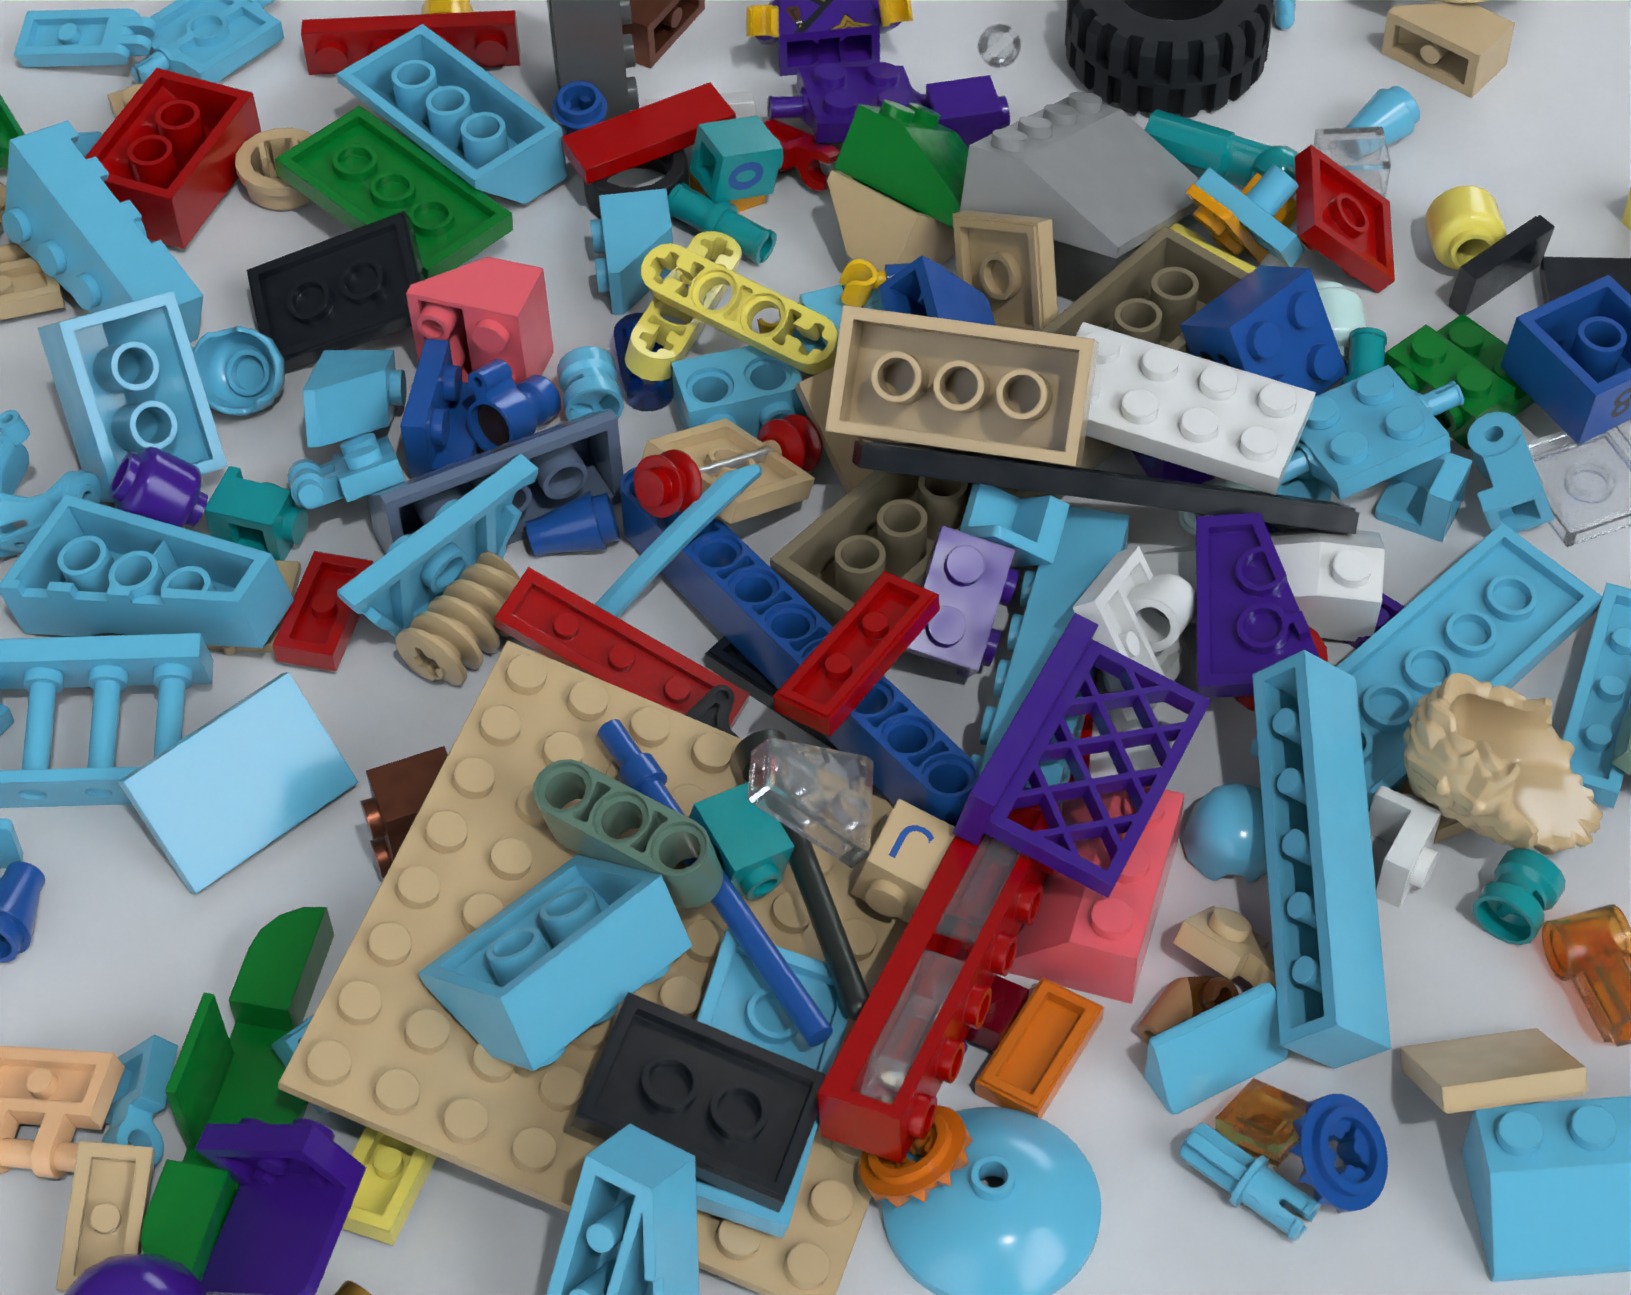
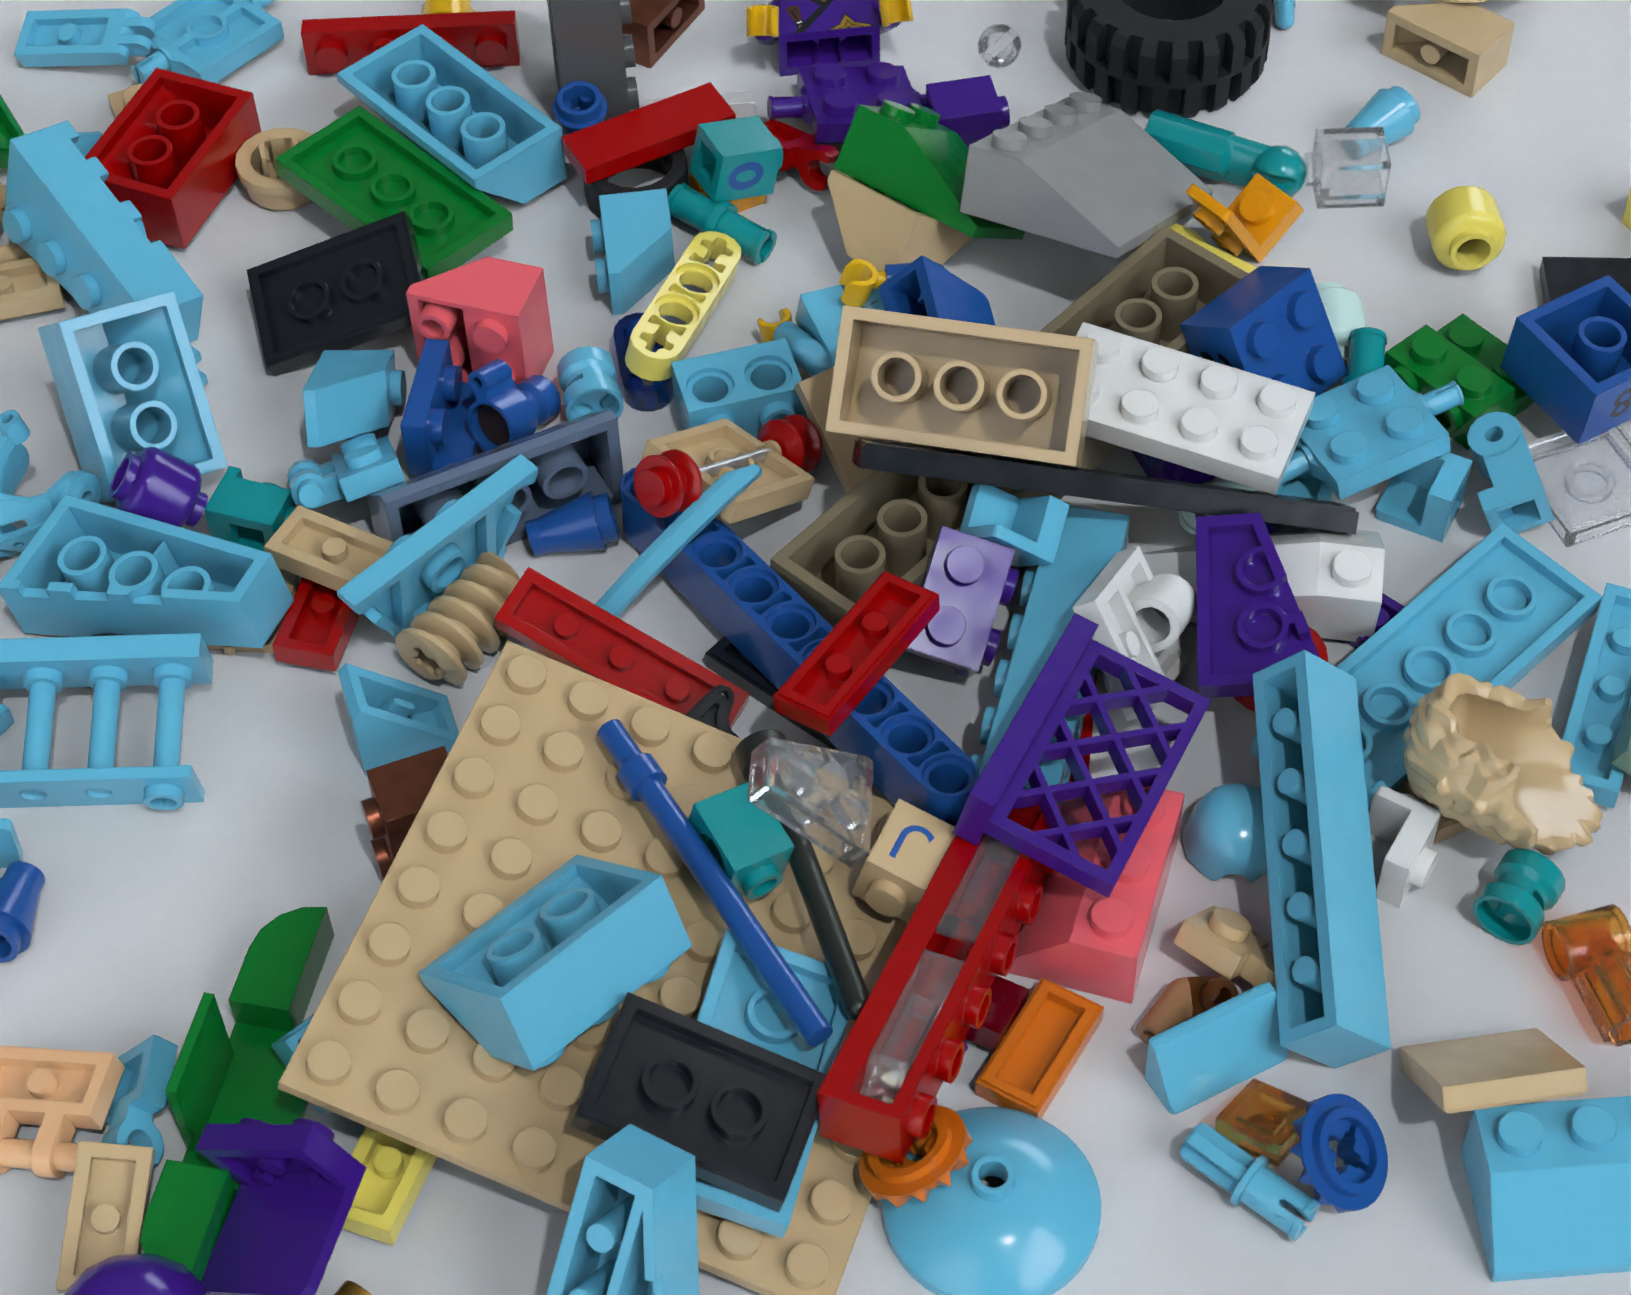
medium azure tile [118,672,358,894] -> none
medium azure hair [192,326,285,416] -> none
sand green beam [533,759,723,908] -> none
light yellow beam [641,243,839,375] -> none
tan plate [953,210,1058,331] -> none
medium azure tile [1195,164,1305,267] -> none
red plate [1295,145,1395,293] -> none
black tile [1448,215,1555,316] -> none
none -> tan plate [264,505,394,591]
none -> medium azure slope [338,663,459,776]

